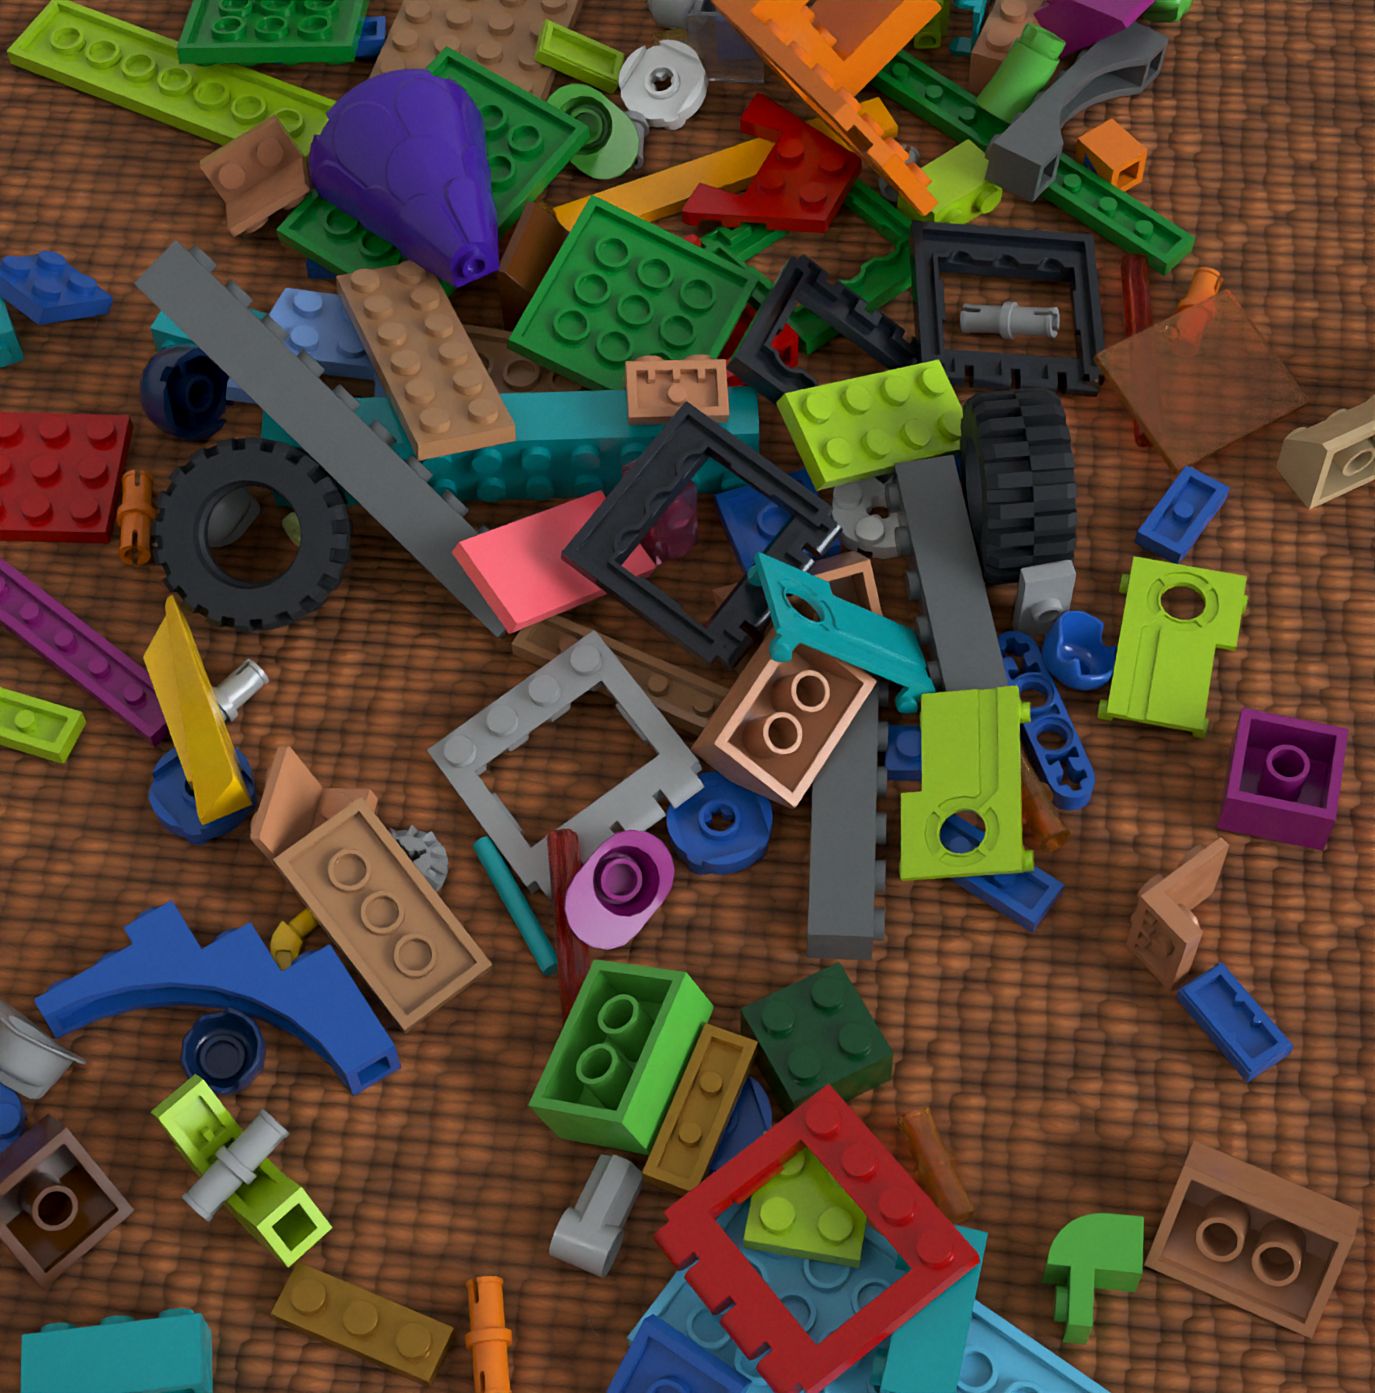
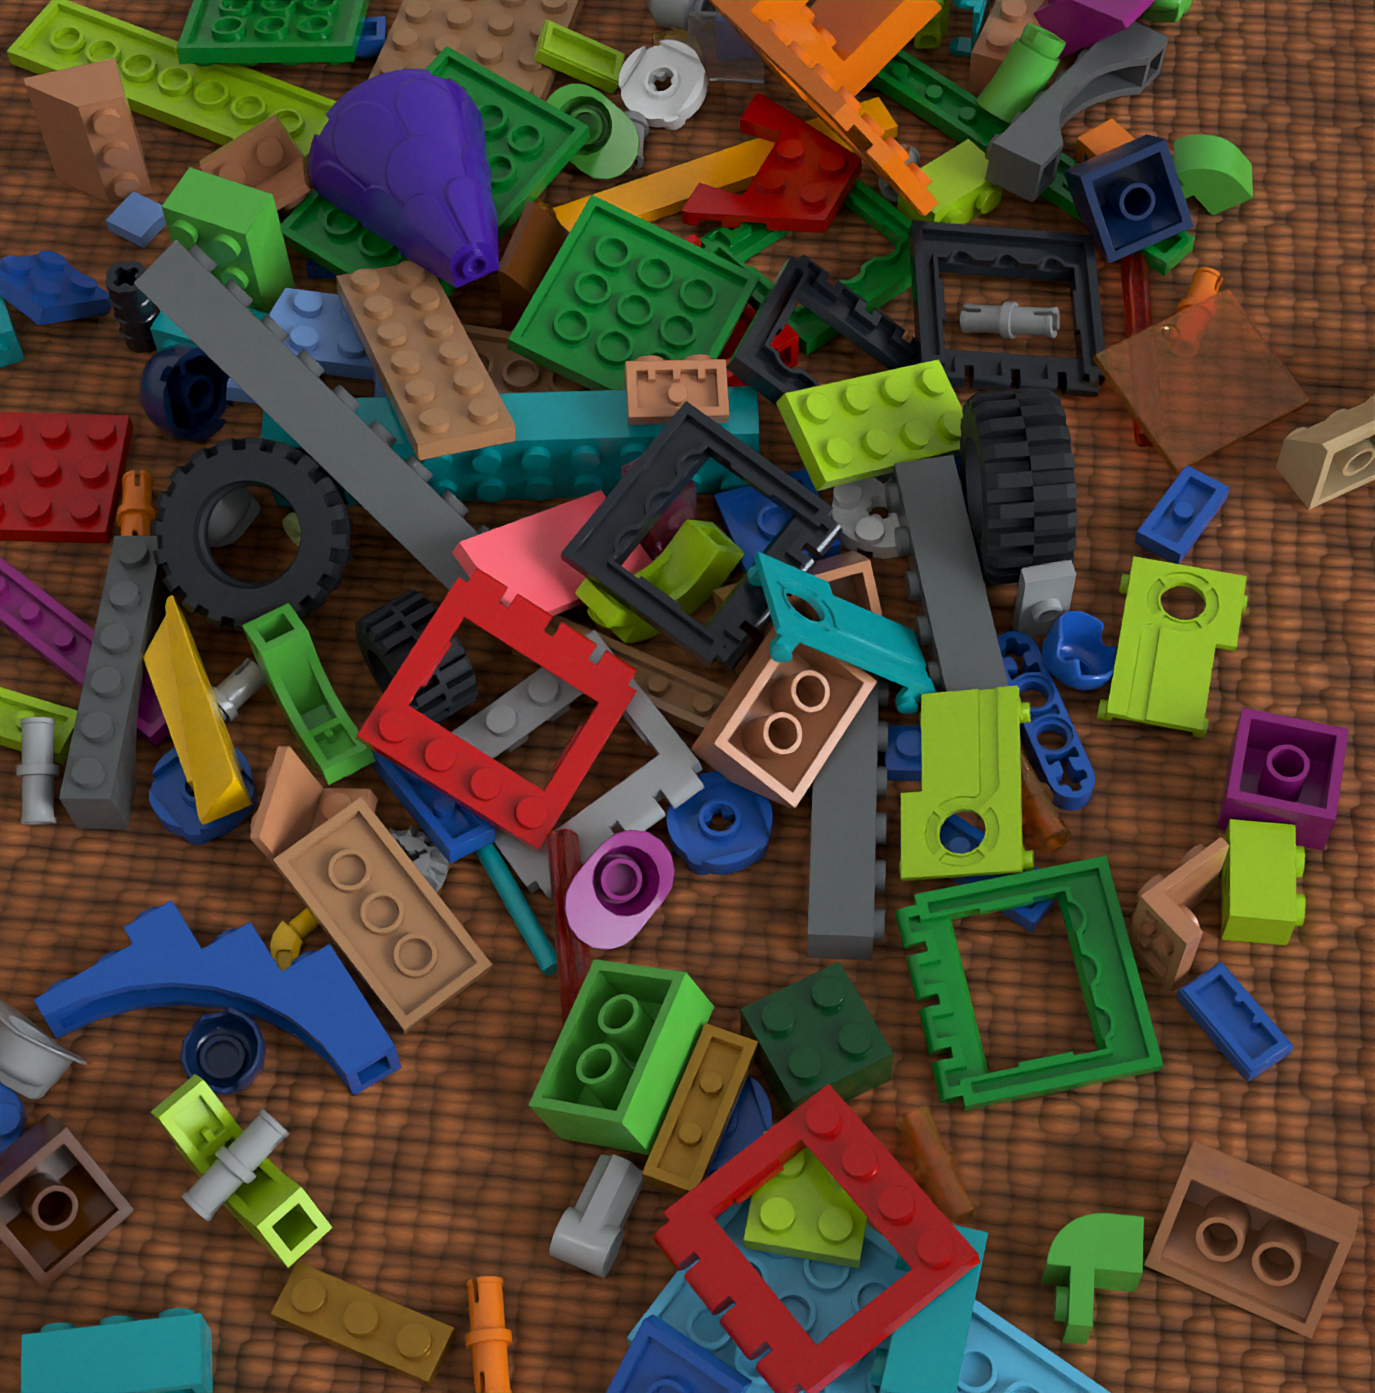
none -> light grey pin [16,717,59,825]
none -> nougat slope [24,58,153,203]
none -> dark grey arch [59,536,174,829]
none -> medium blue tile [105,191,166,248]
none -> black axle [105,261,160,353]
none -> bright green brick [161,167,296,314]
none -> bright green arch [242,603,375,785]
none -> red hinge [355,567,637,852]
none -> black tyre [355,589,478,723]
none -> blue plate [371,749,495,863]
none -> lime arch [575,519,745,643]
none -> green hinge [895,855,1164,1111]
none -> dark blue slope [1063,134,1194,263]
none -> bright green brick [1171,134,1253,216]
none -> lime brick [1221,819,1306,946]

